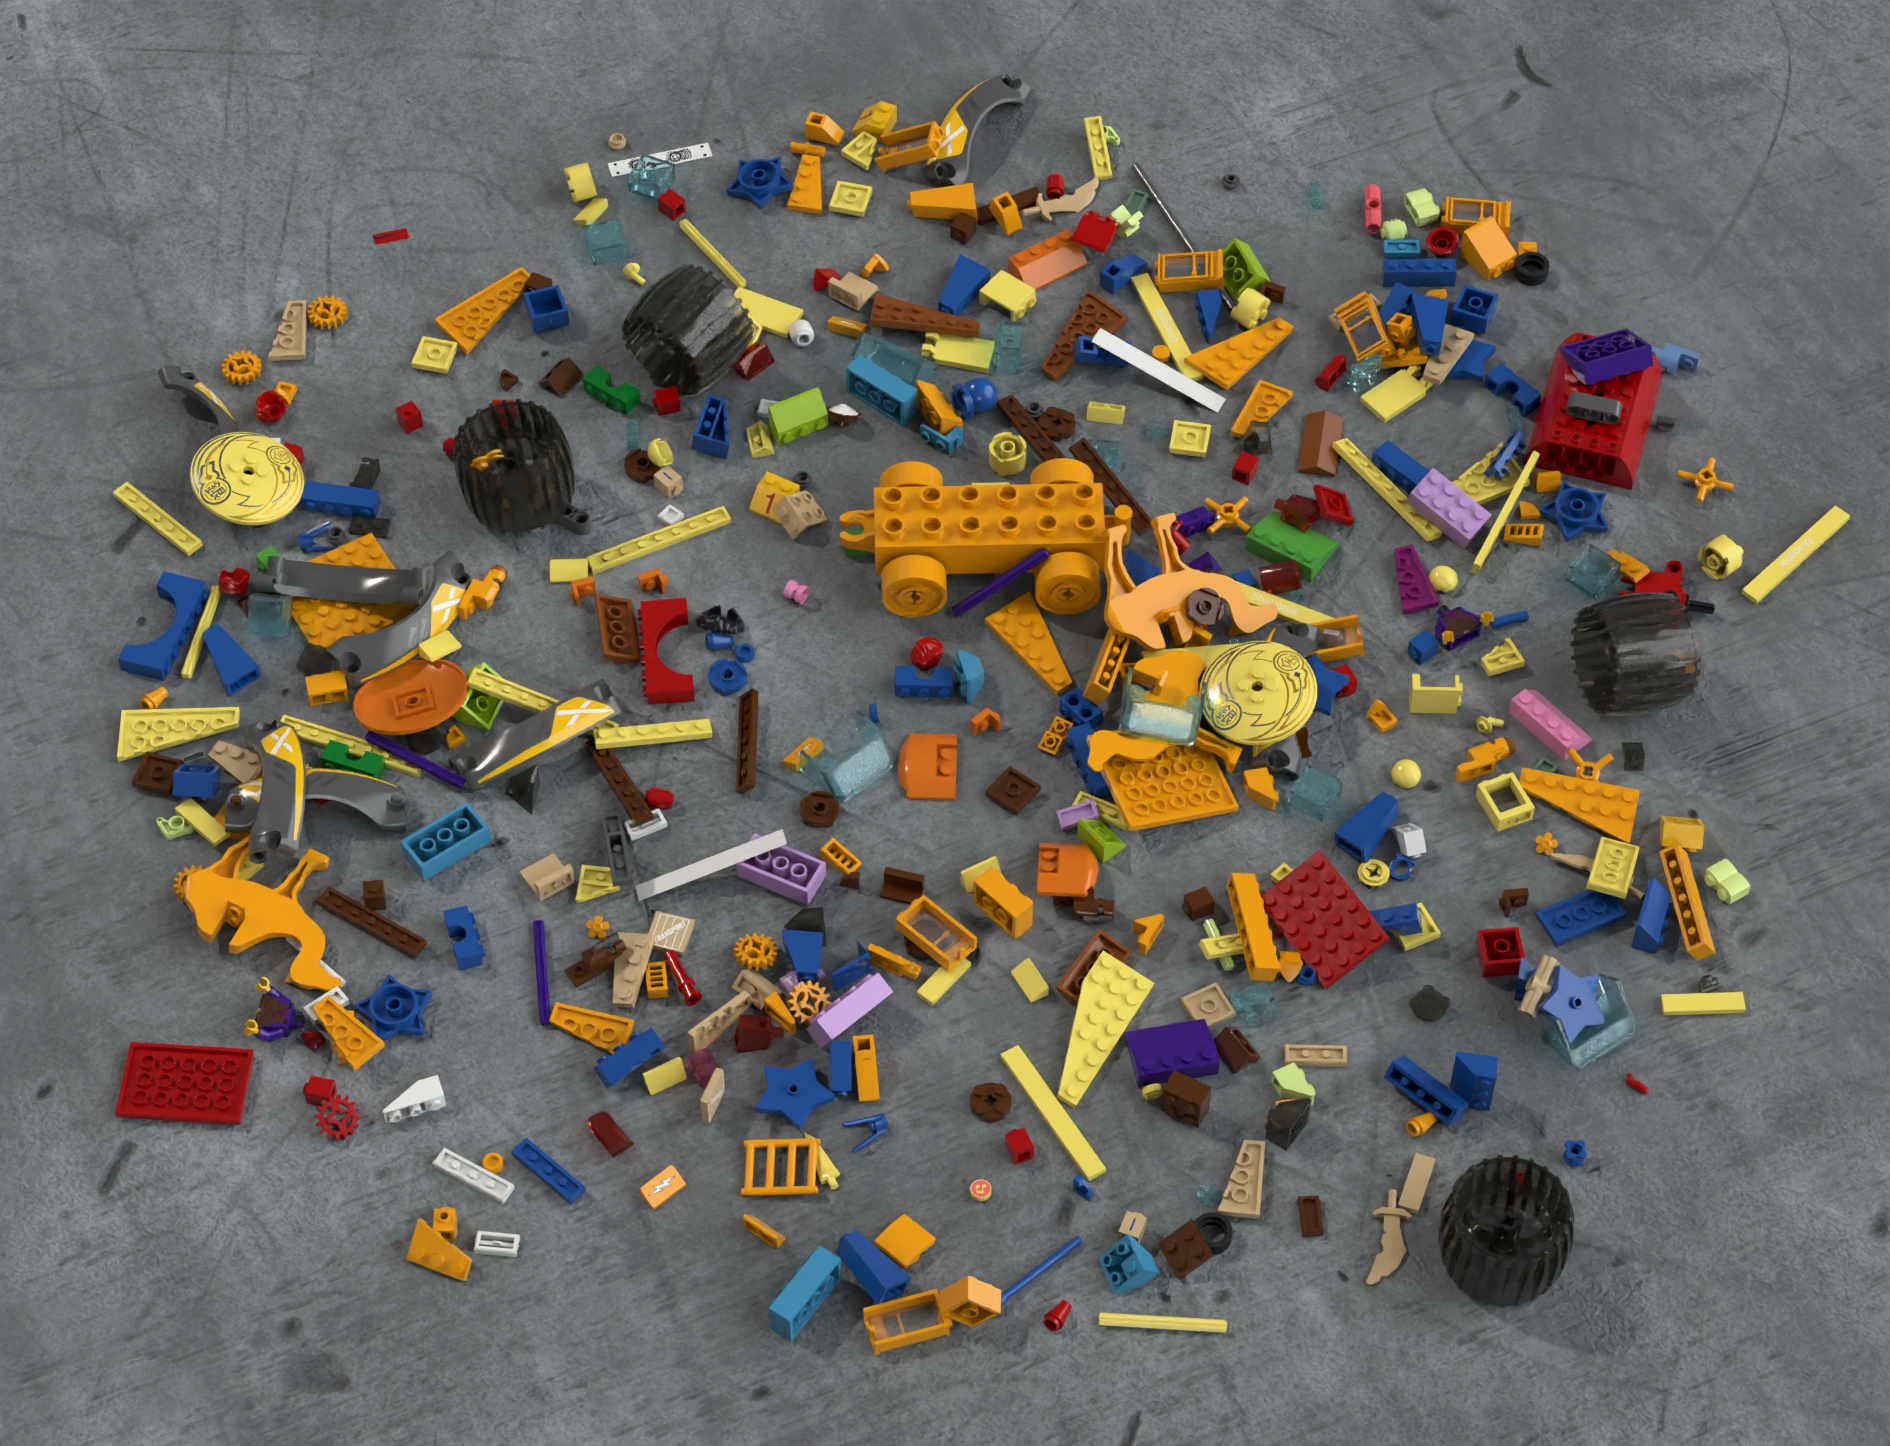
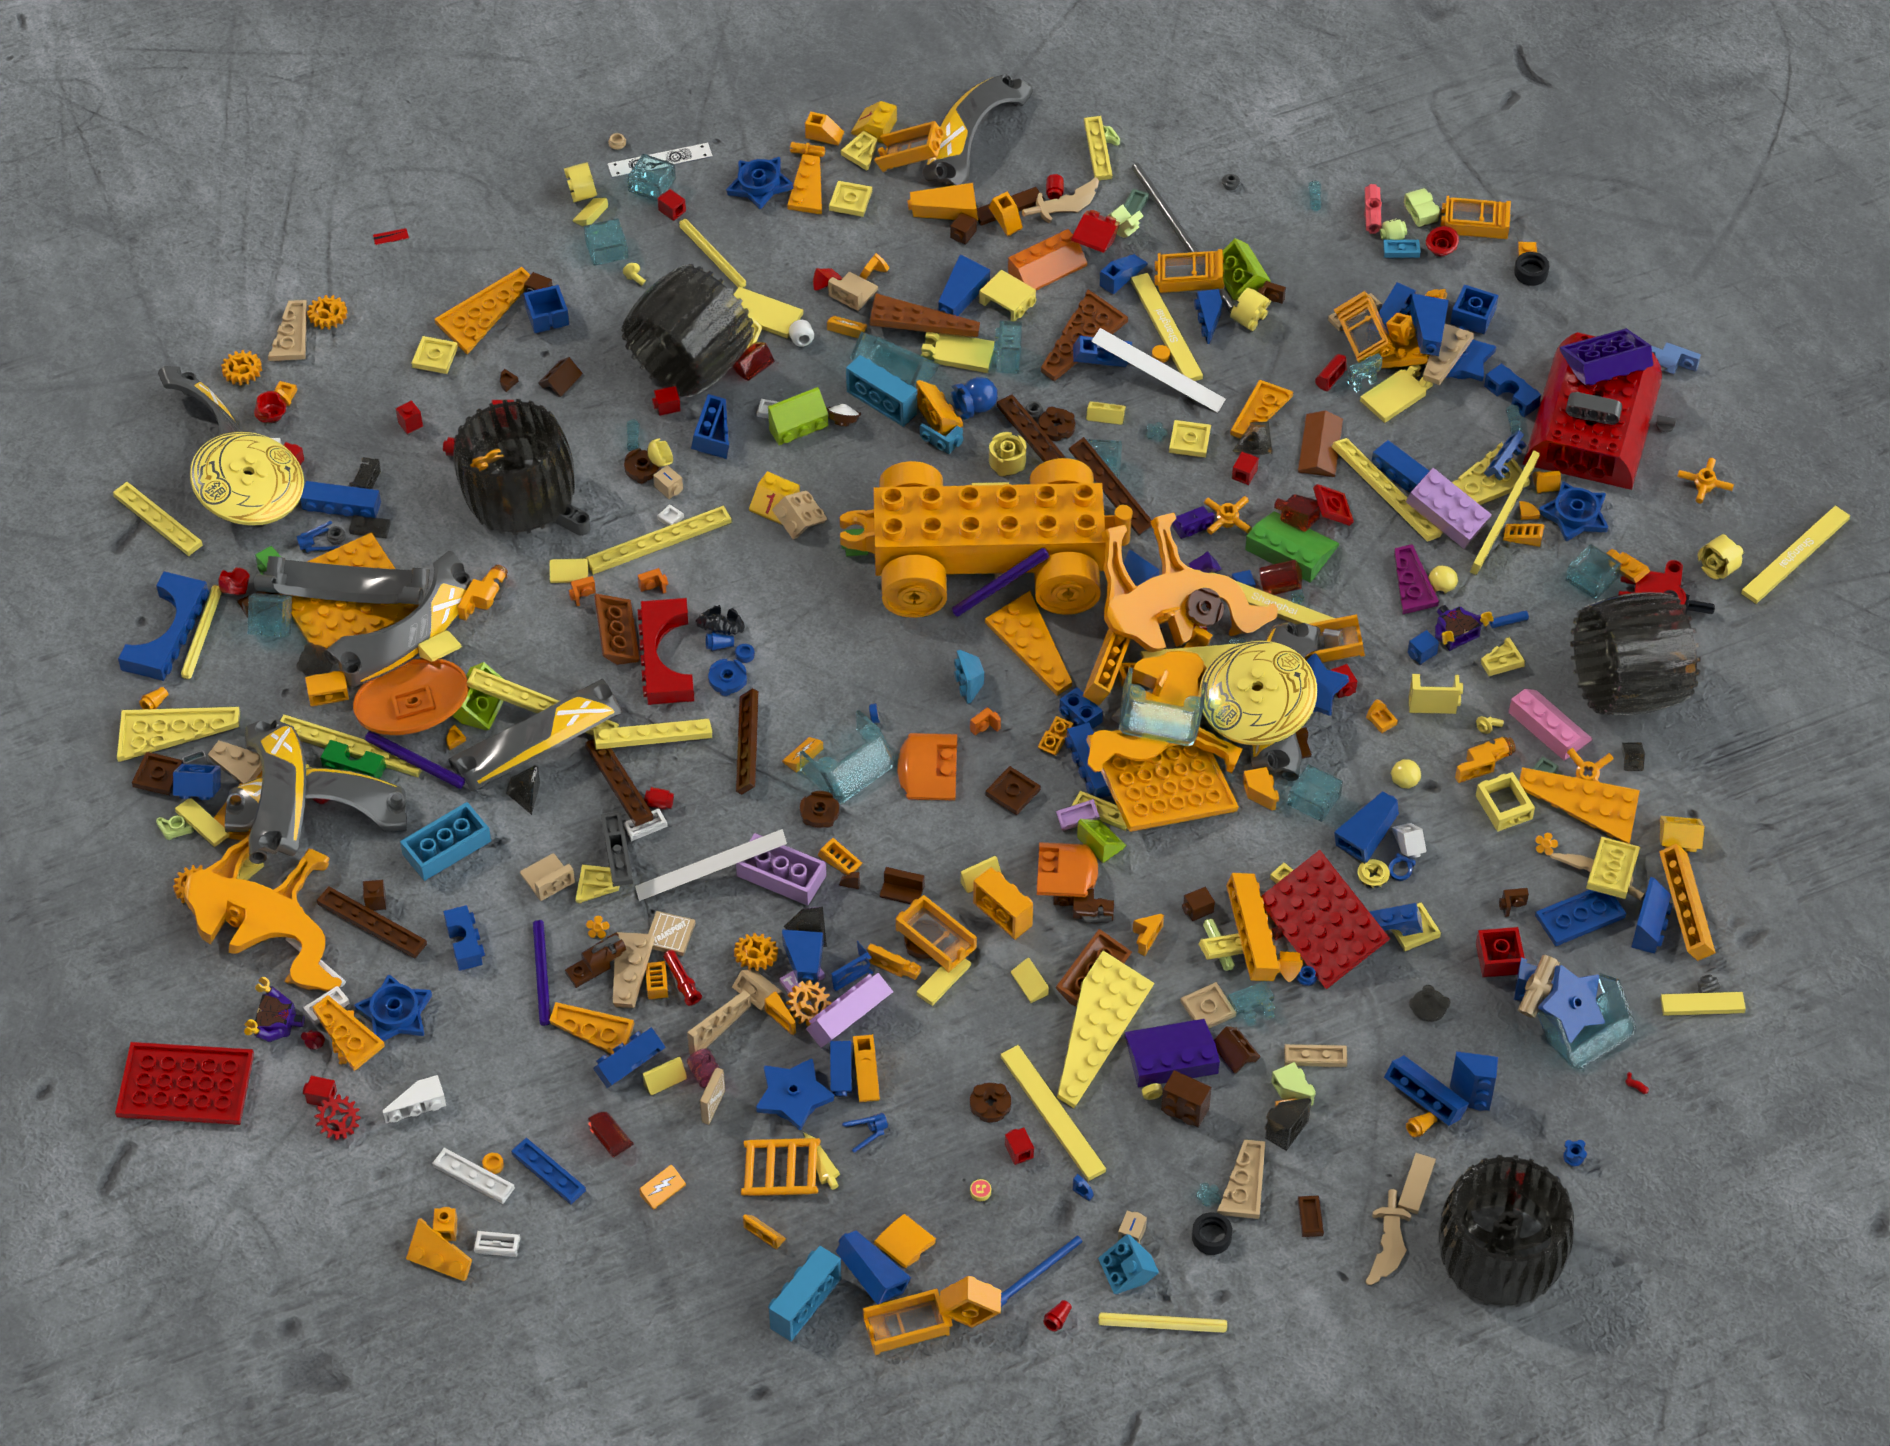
blue slope [202,624,261,697] -> none
clear smoke piece [405,726,444,755] -> none
green arch [583,365,641,415] -> none
clear red torso [734,1014,784,1053] -> none
light yellow slope [746,420,774,458] -> none
bright pink wheel [783,580,809,604] -> none
dark grey plate [793,471,812,488] -> none
blue arch [895,666,954,698] -> none
red hair [910,637,943,671] -> none
red piece [1156,520,1191,555] -> none
reddish brown plate [1158,1219,1214,1280] -> none
light orange wing [1184,317,1294,390] -> none
blue brick [1381,259,1456,287] -> none
light orange slope [1460,216,1517,282] -> none
yellowish green brick [1704,859,1750,905] -> none

